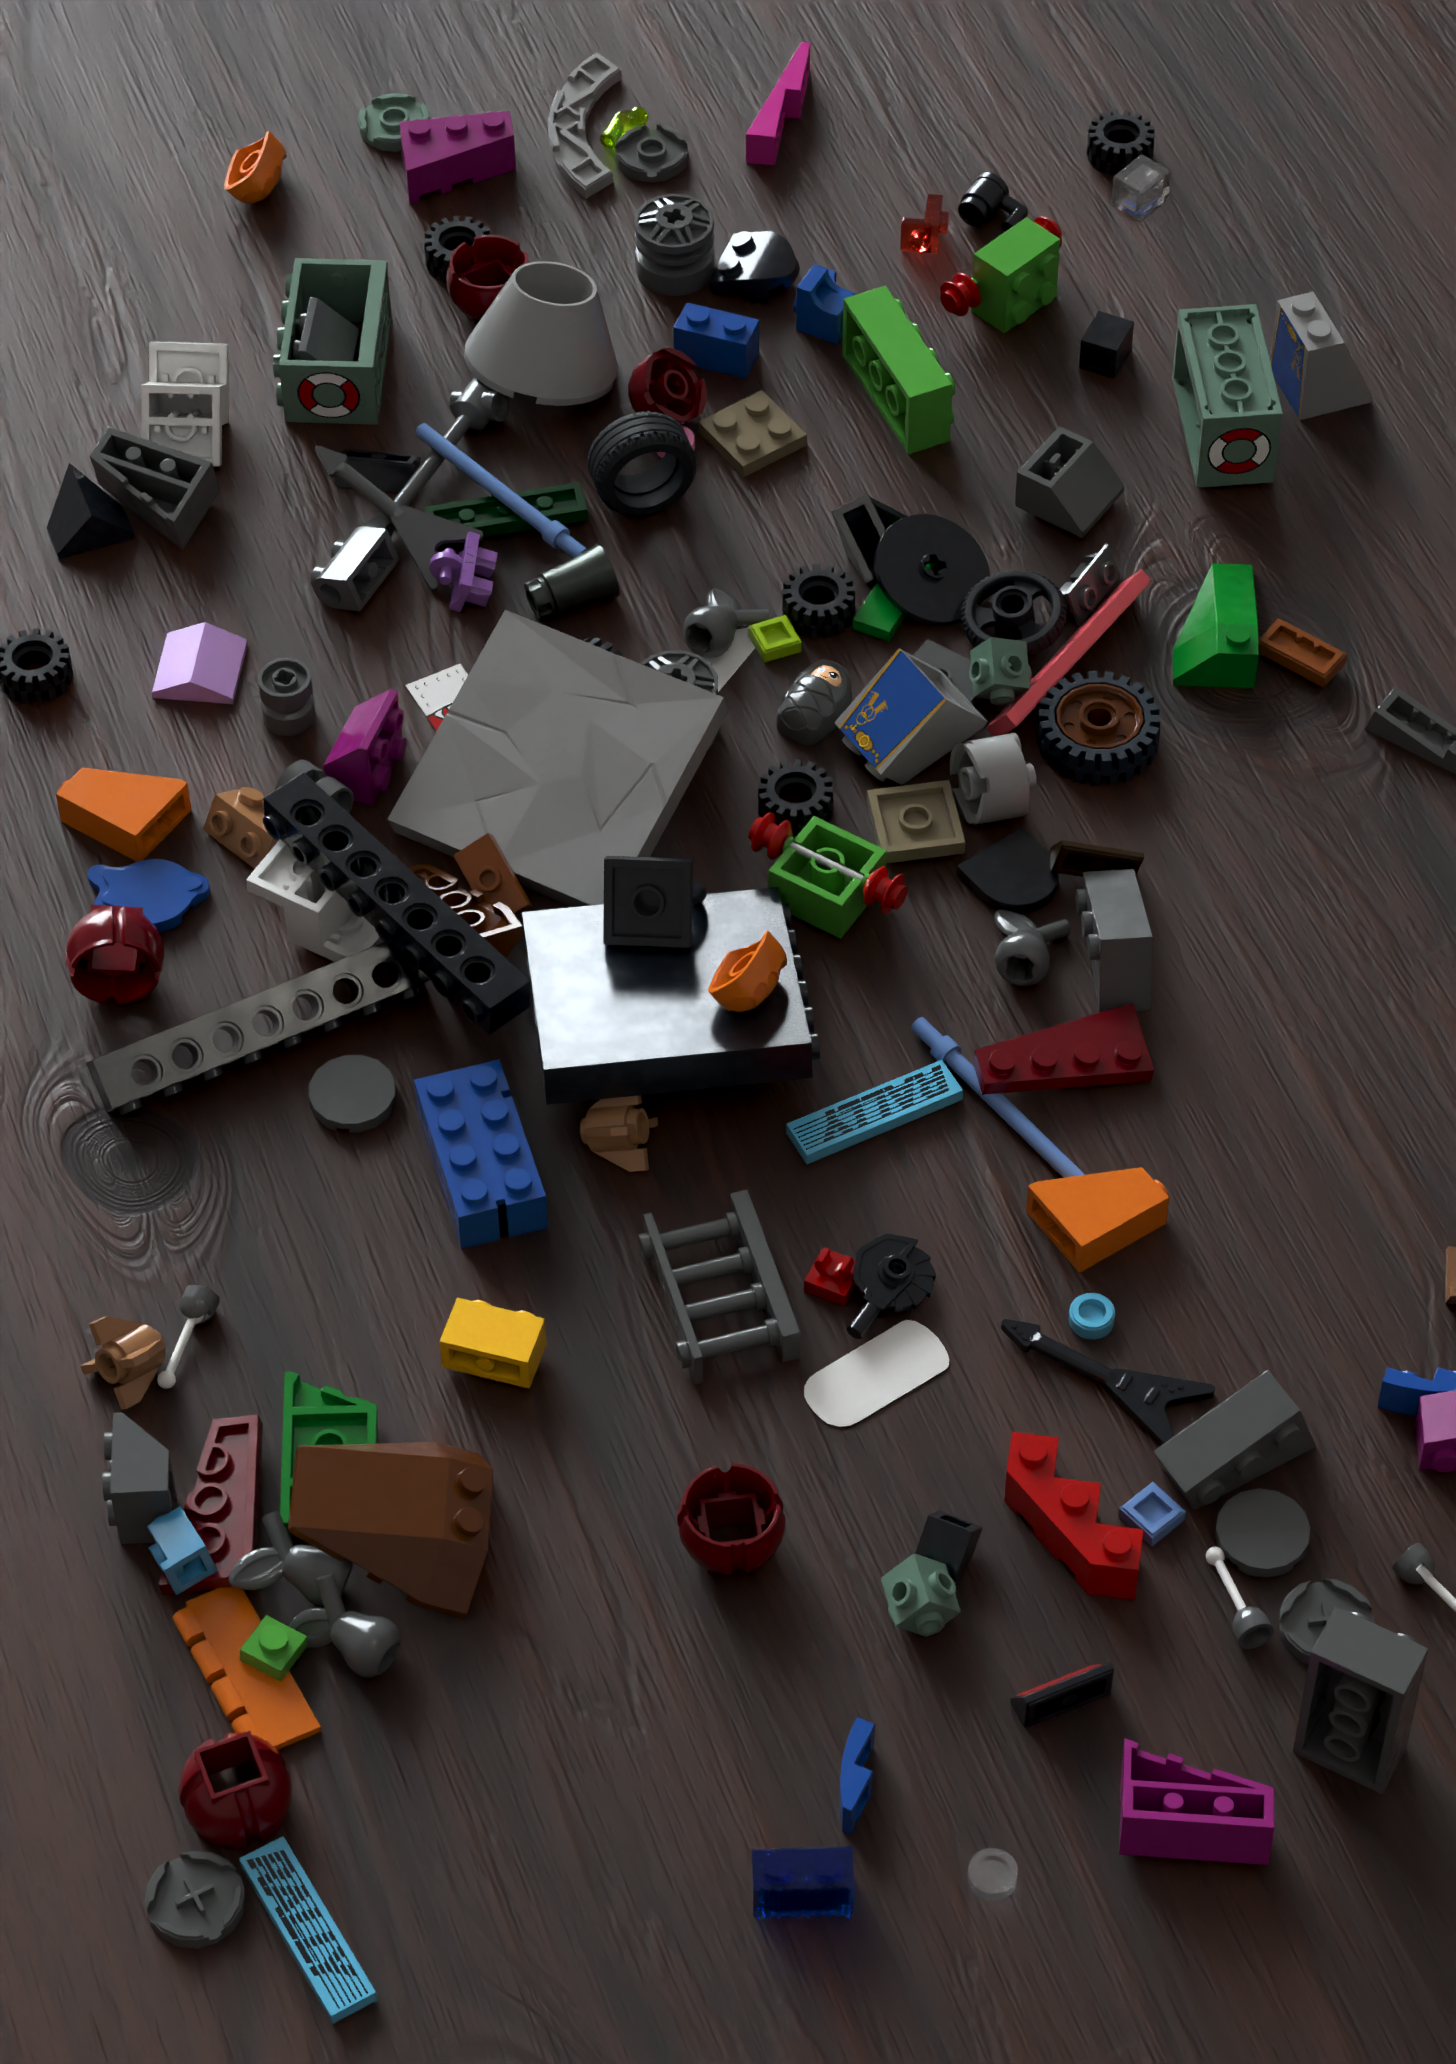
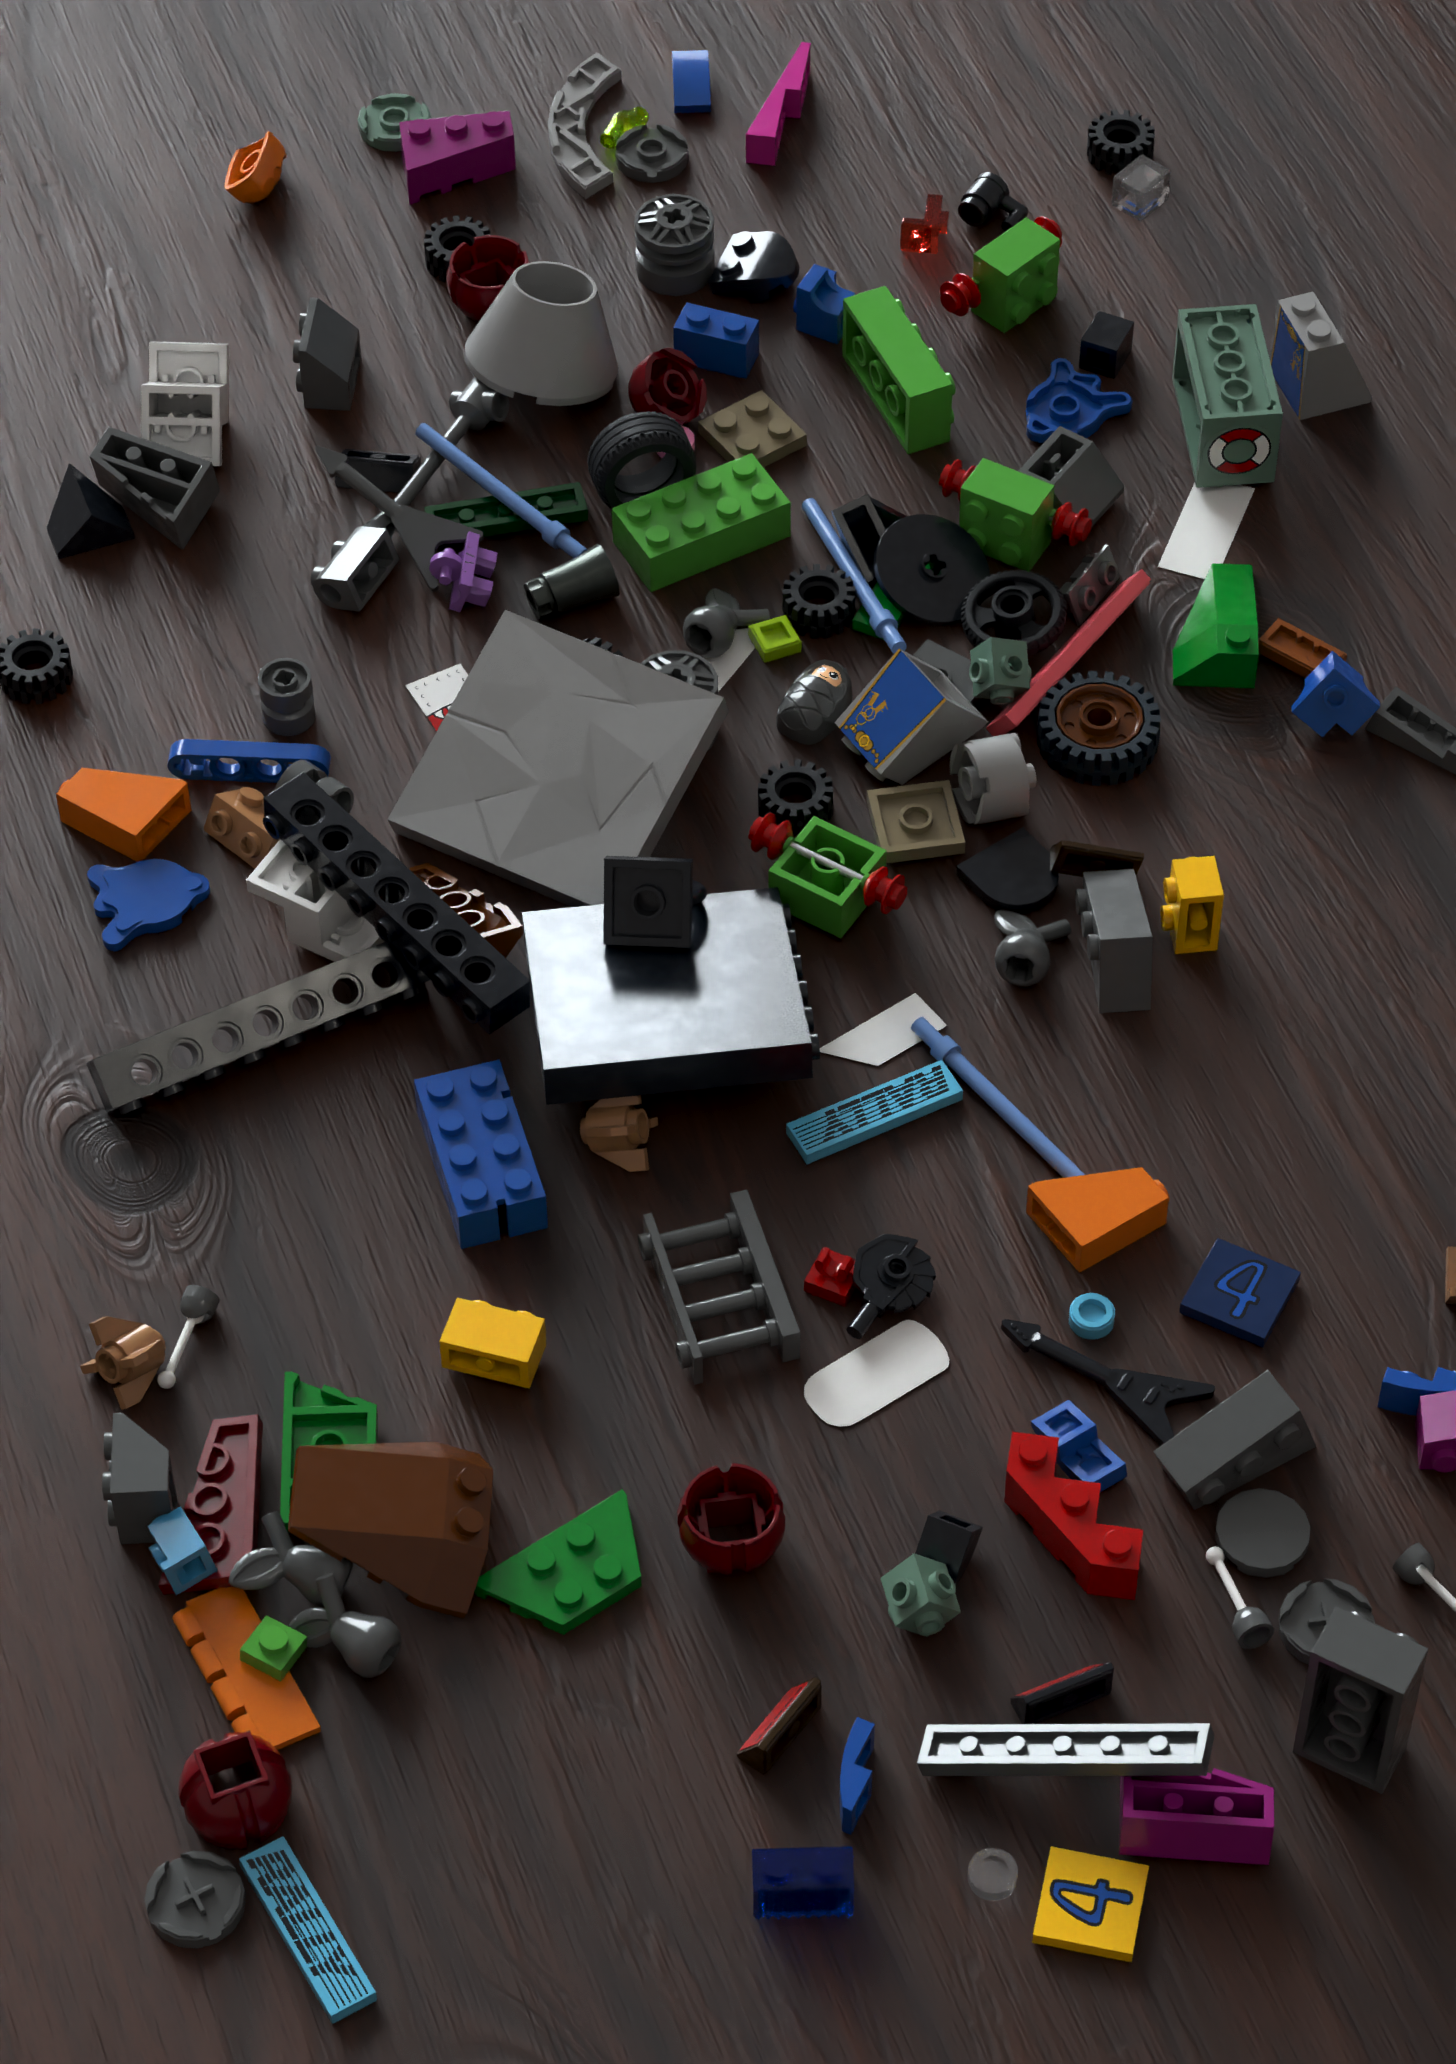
dark red piece [65,905,164,1005] -> none
lavender slope [152,622,248,704] -> none
sand green hose [273,258,392,425] -> none
dark grey tile [308,1055,396,1133] -> none
magenta slope [323,689,407,806] -> none
dark orange plate [453,833,533,917] -> none
orange piece [708,931,787,1012] -> none
dark red wing [972,1003,1154,1095] -> none
medium blue tile [1118,1482,1186,1547] -> none
none -> blue beam [167,739,331,783]
none -> green wing [474,1489,642,1635]
none -> bright green brick [612,453,791,592]
none -> blue slope [672,50,711,113]
none -> dark brown slope [737,1677,822,1775]
none -> medium blue bar [802,498,907,654]
none -> white sticker [820,993,947,1066]
none -> plate [917,1723,1215,1776]
none -> bright green brick [939,458,1092,572]
none -> blue tile [1026,358,1132,443]
none -> blue slope [1031,1400,1127,1492]
none -> yellow tile [1032,1846,1149,1963]
none -> white sticker [1158,483,1255,579]
none -> yellow brick [1160,856,1224,954]
none -> dark blue tile [1179,1238,1301,1347]
none -> blue brick [1291,651,1380,737]

